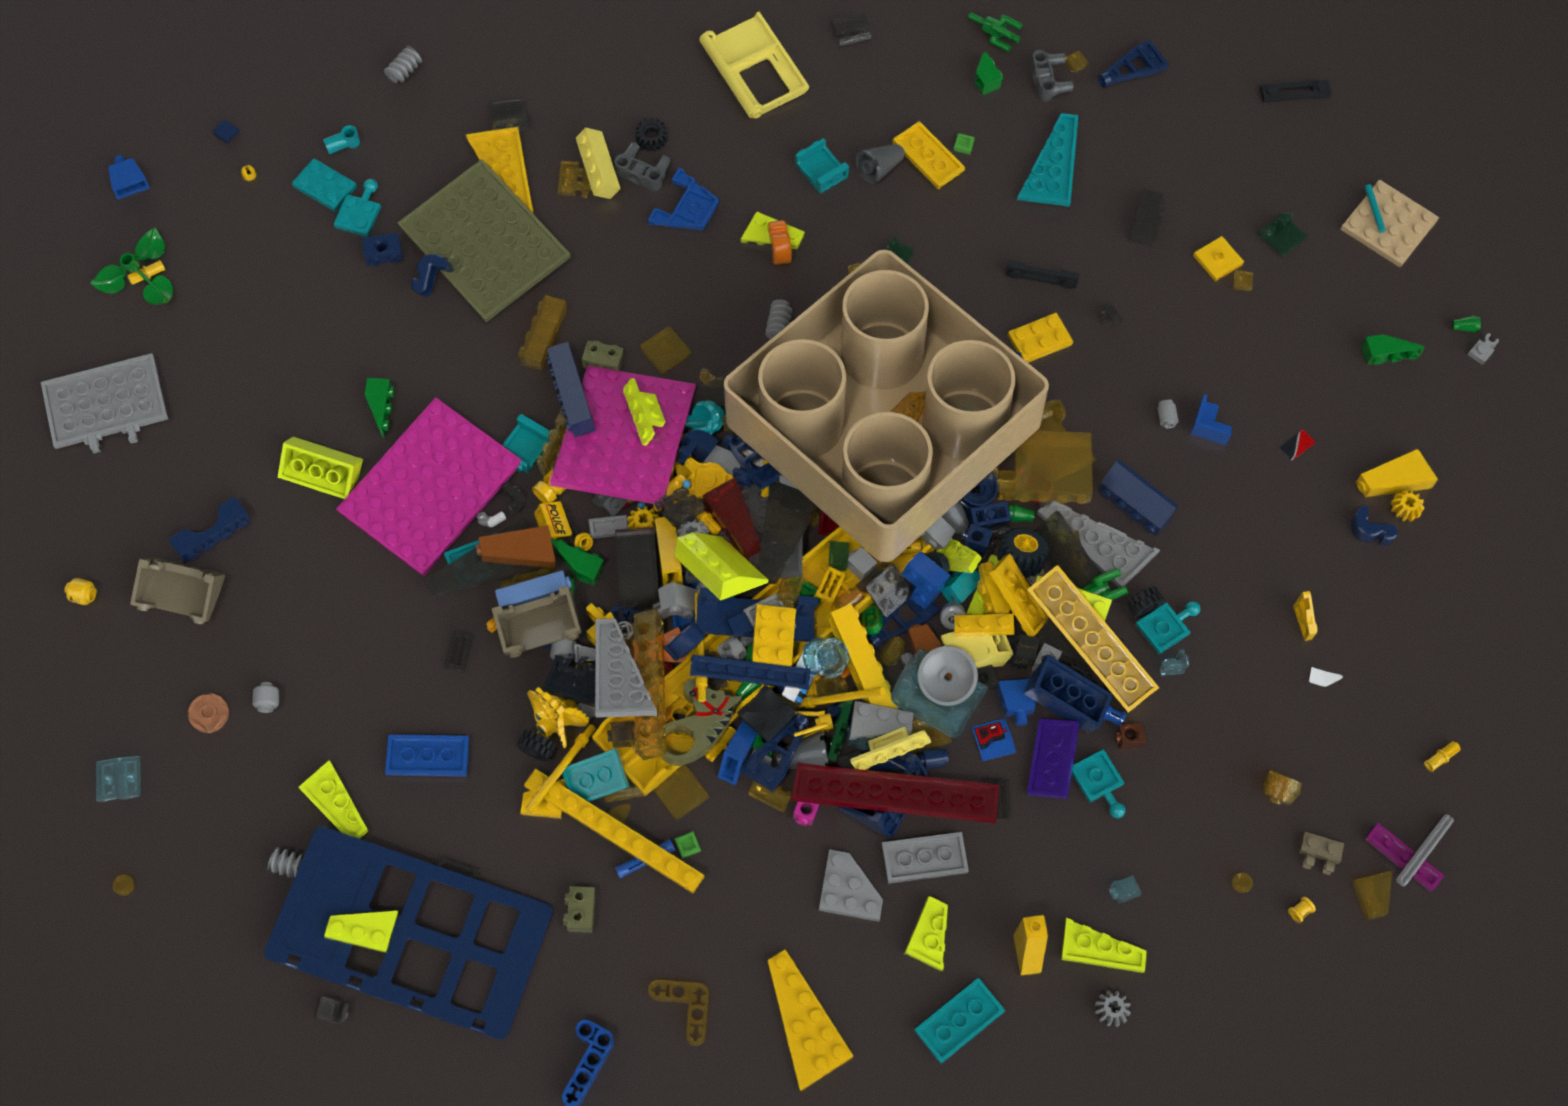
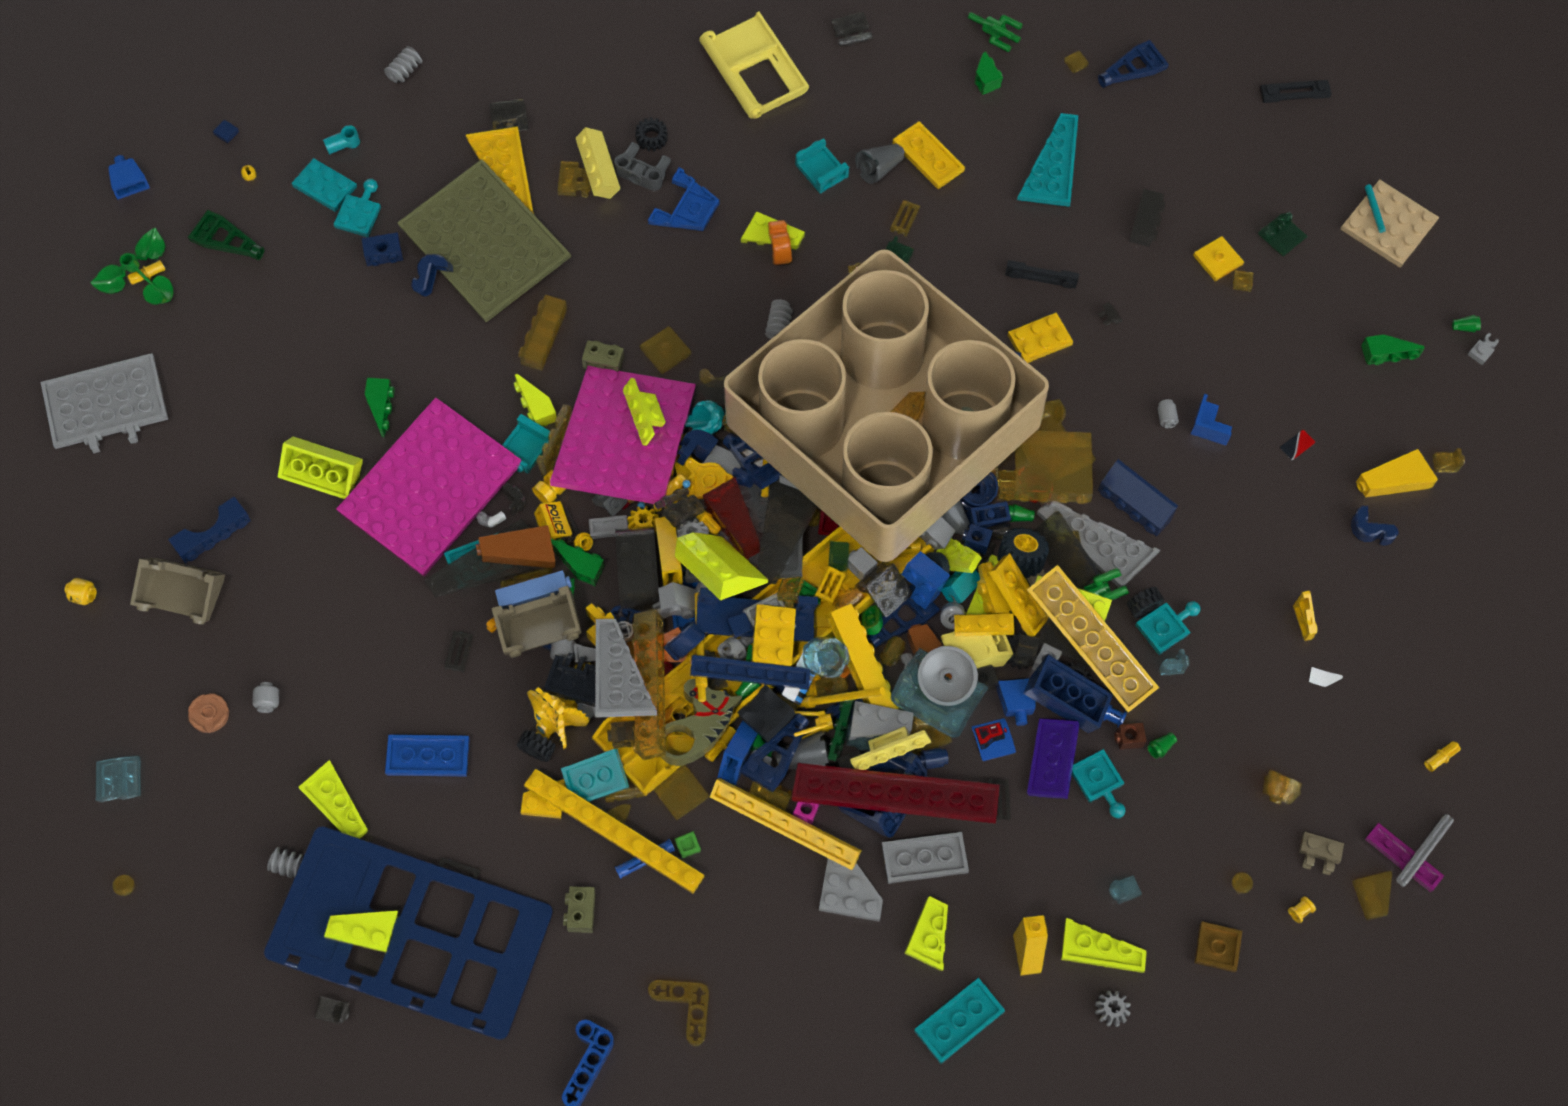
yellow bar [524,724,596,814] -> none
dark blue brick [546,341,596,438] -> none
yellow wing [768,949,853,1092] -> none
bright green tile [953,133,975,155] -> none
dark grey piece [1031,50,1073,101] -> none
yellow gear [1391,489,1424,522] -> none
none -> dark green plate [188,210,265,260]
none -> neon yellow slope [513,374,557,426]
none -> yellow plate [710,778,862,870]
none -> clear yellow tile [890,200,920,237]
none -> green cone [1147,732,1177,759]
none -> pearl gold plate [1194,922,1242,973]
none -> clear yellow bracket [1433,448,1465,472]

